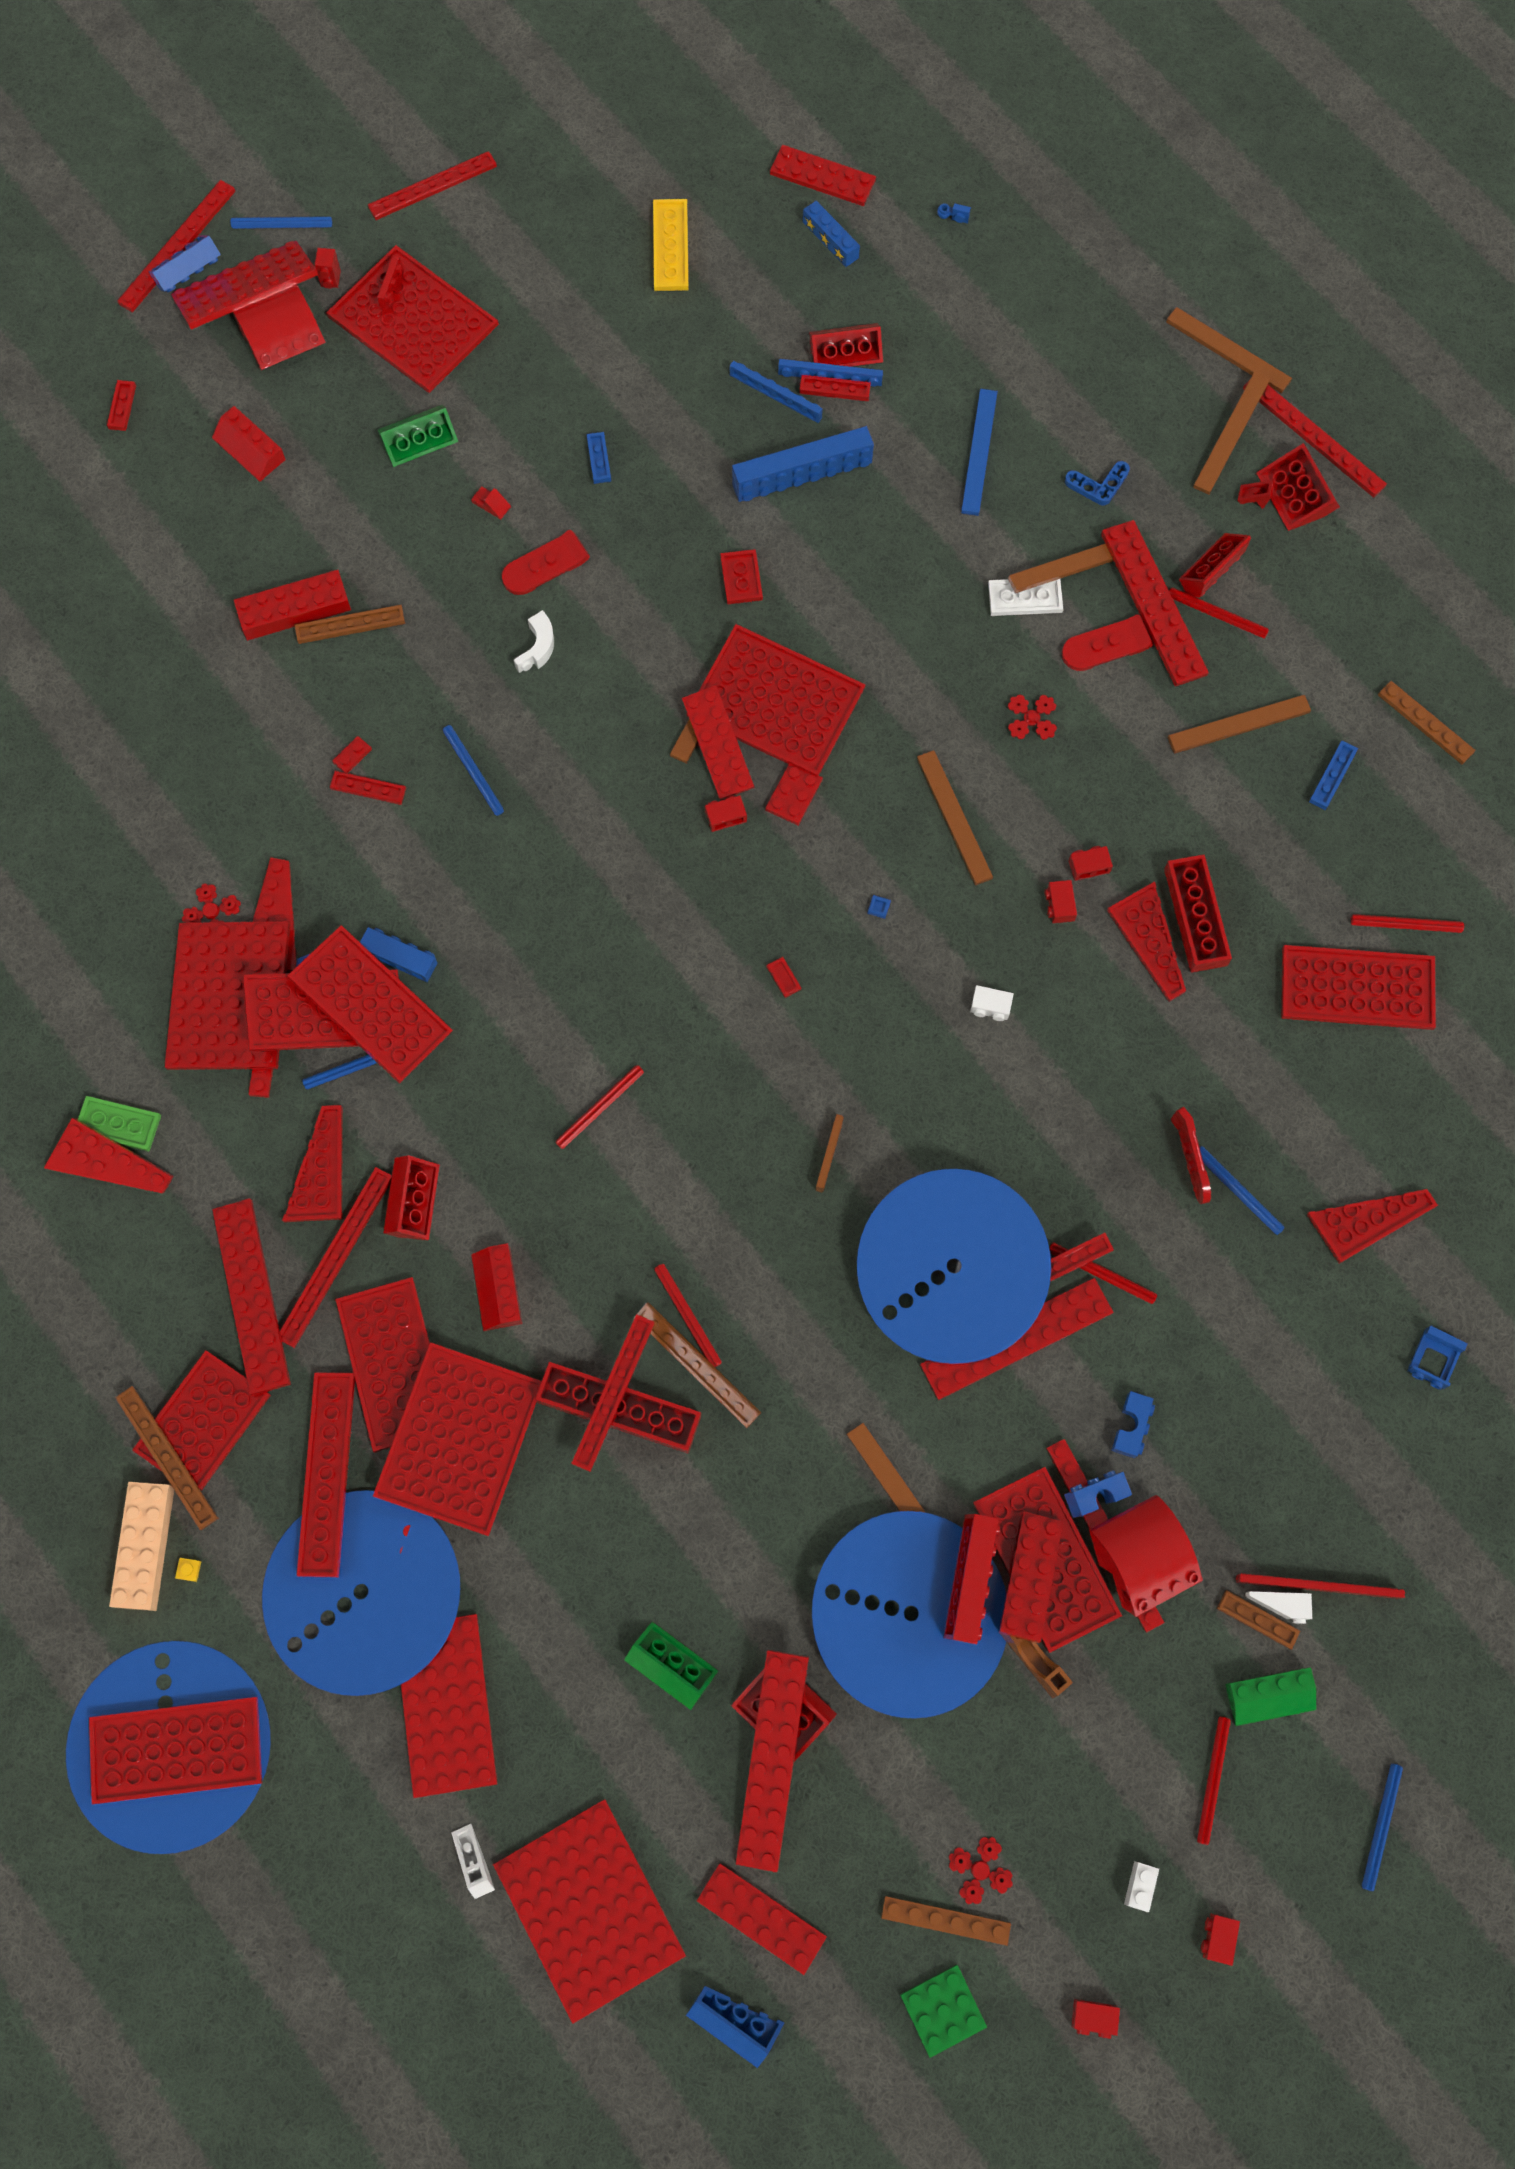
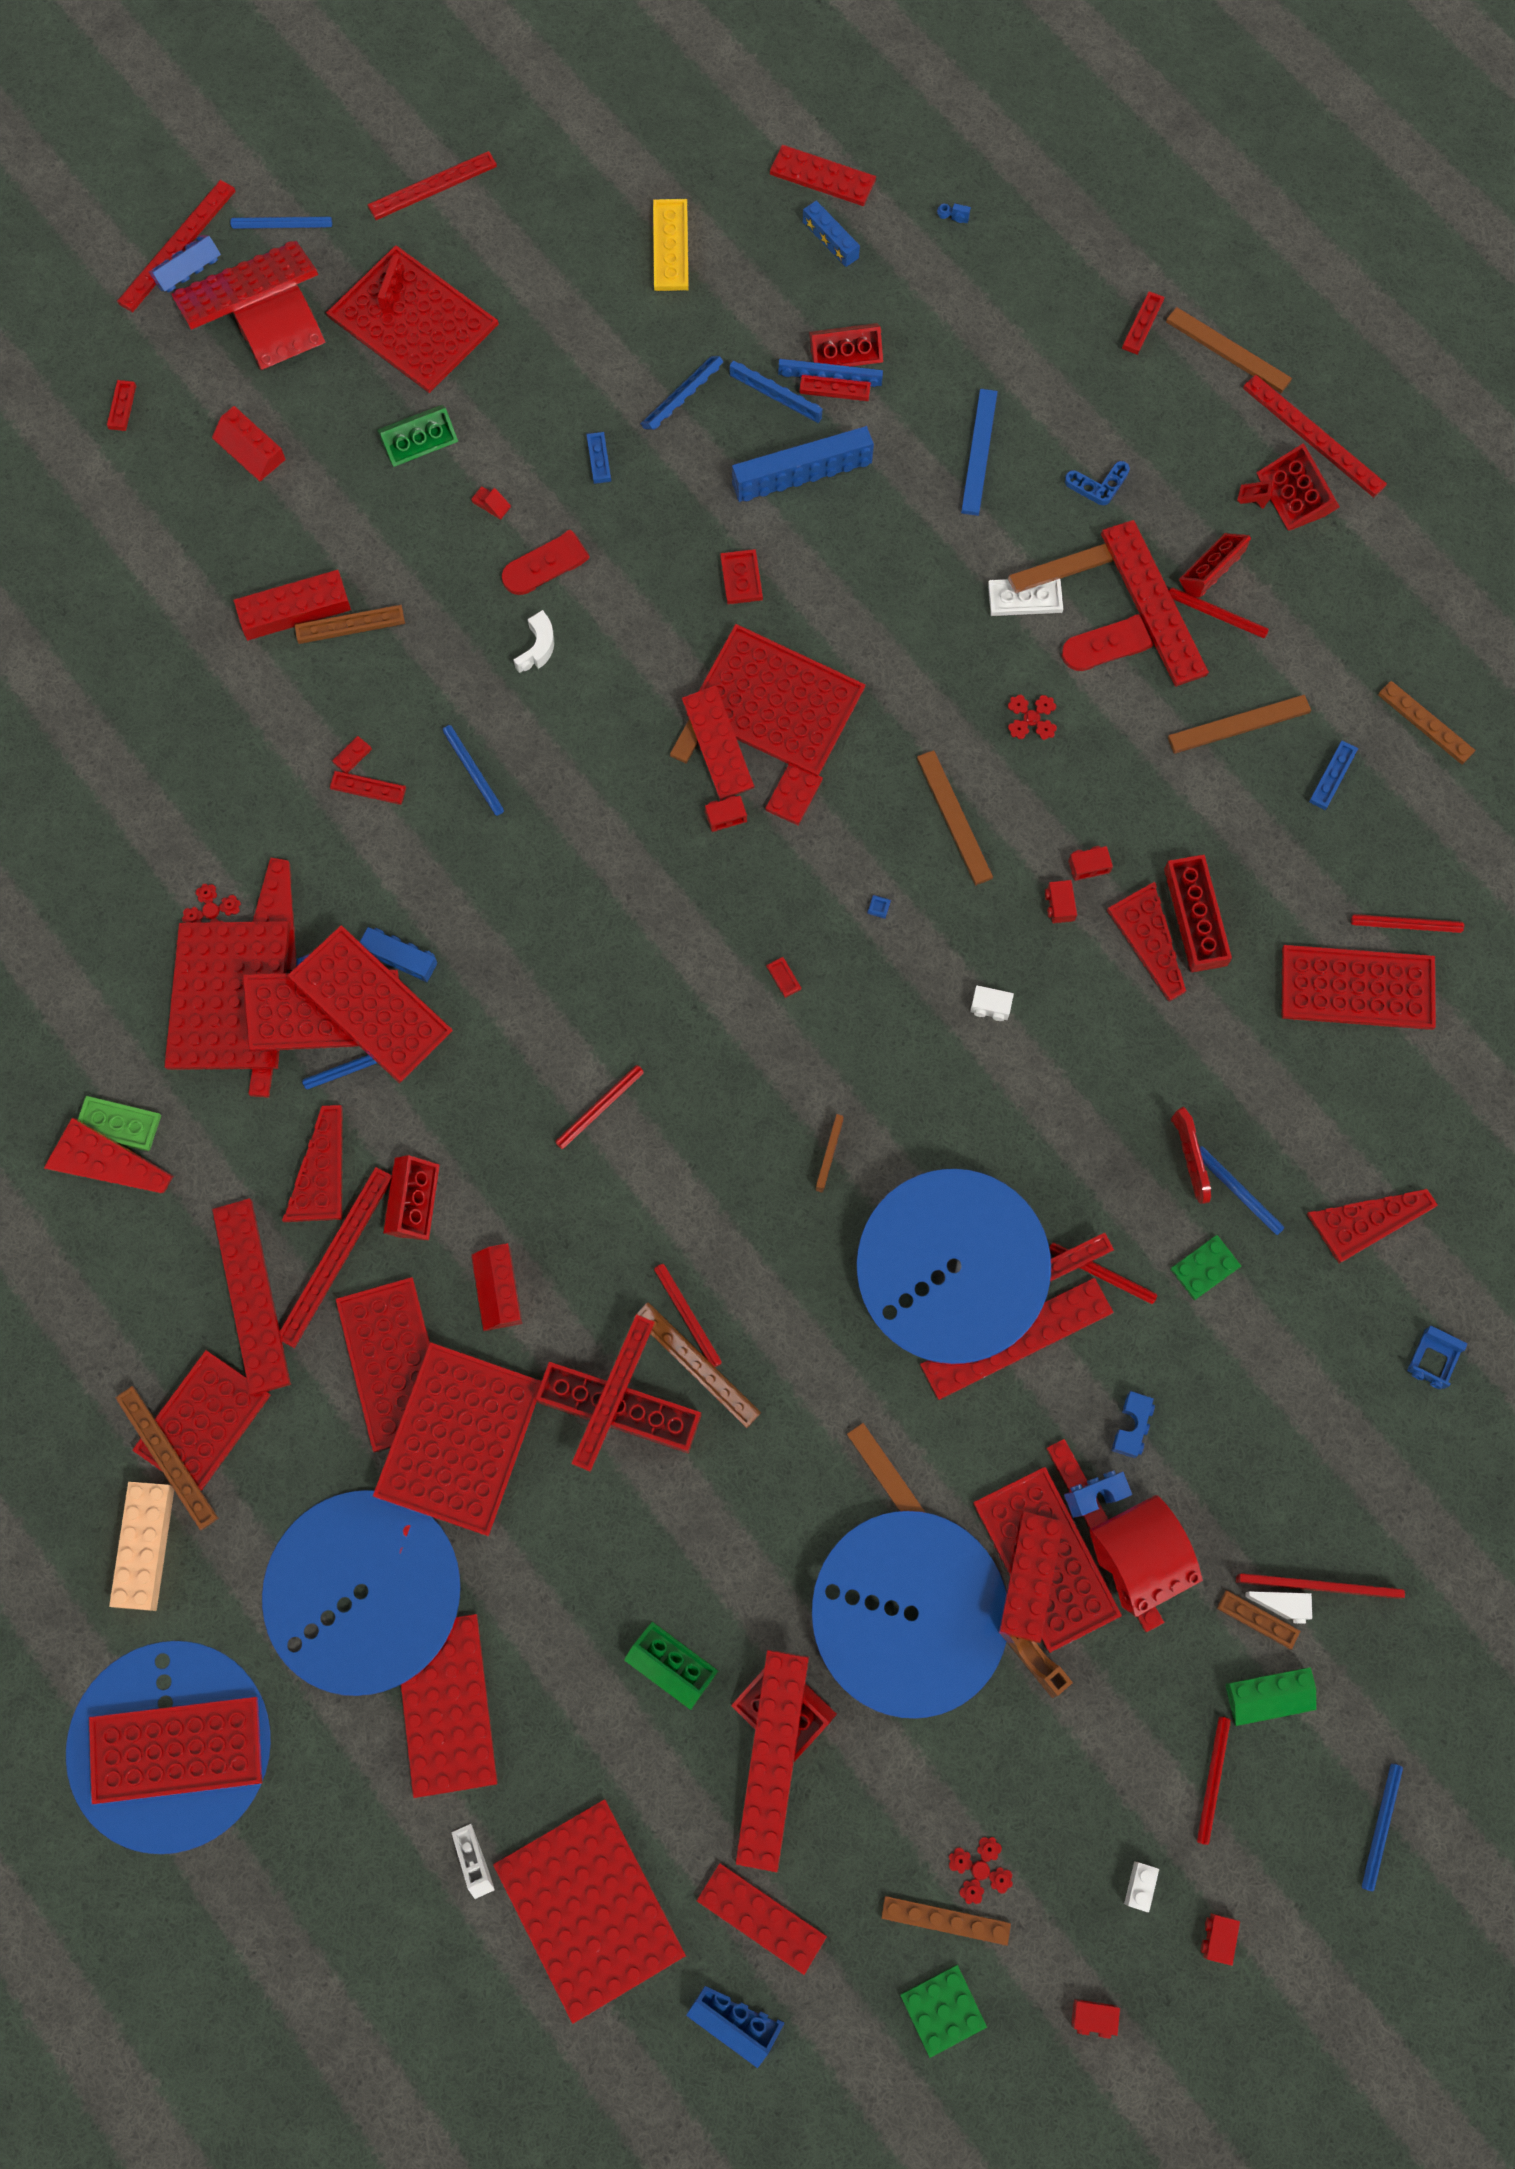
yellow plate [175,1558,201,1582] -> none
red plate [297,1373,355,1578] -> none
red brick [315,248,341,289] -> none
red brick [944,1514,1000,1644] -> none
dark orange tile [1193,371,1271,495] -> none
none -> blue plate [640,356,723,430]
none -> red plate [1122,291,1165,355]
none -> green plate [1170,1235,1241,1301]

